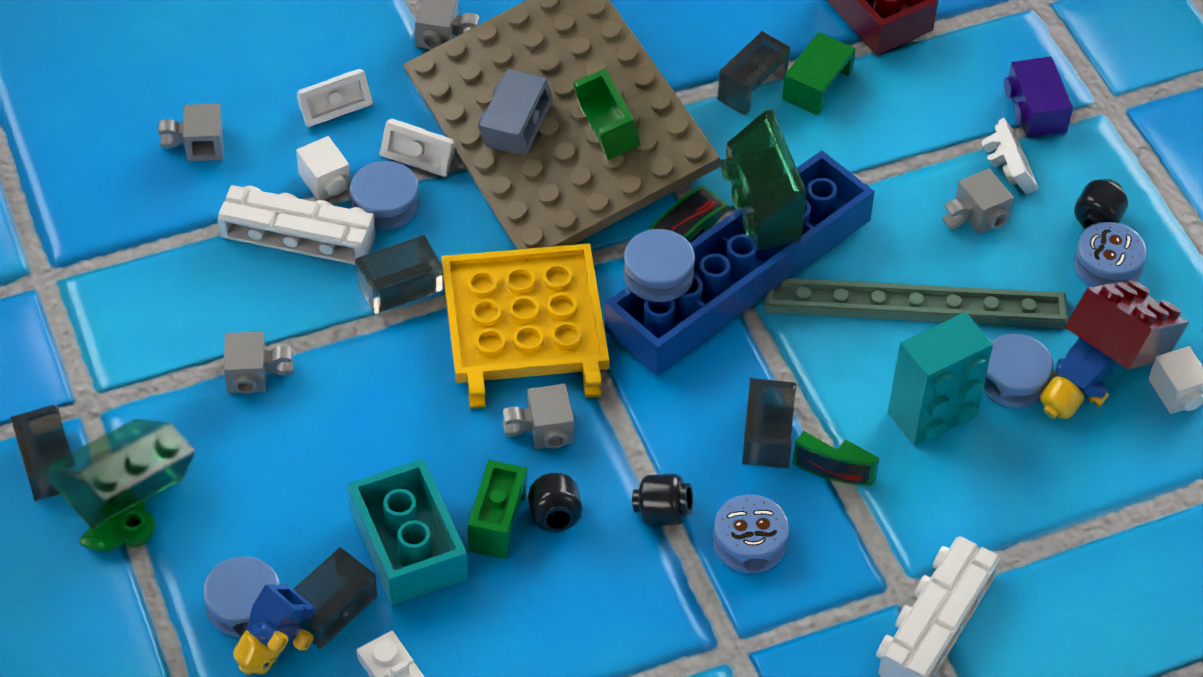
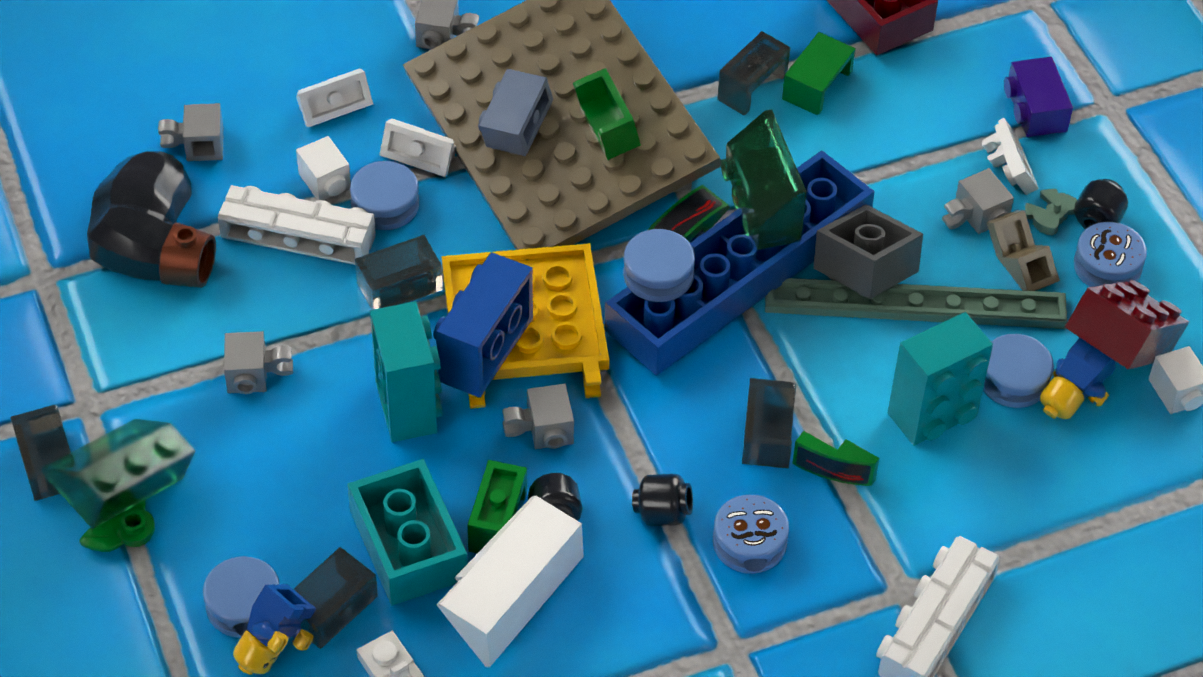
none -> black piece [87,151,216,288]
none -> teal brick [370,301,443,442]
none -> blue brick [433,252,533,398]
none -> white slope [436,496,584,667]
none -> dark grey brick [813,204,923,299]
none -> dark tan slope [986,210,1060,291]
none -> sand green piece [1025,189,1077,235]

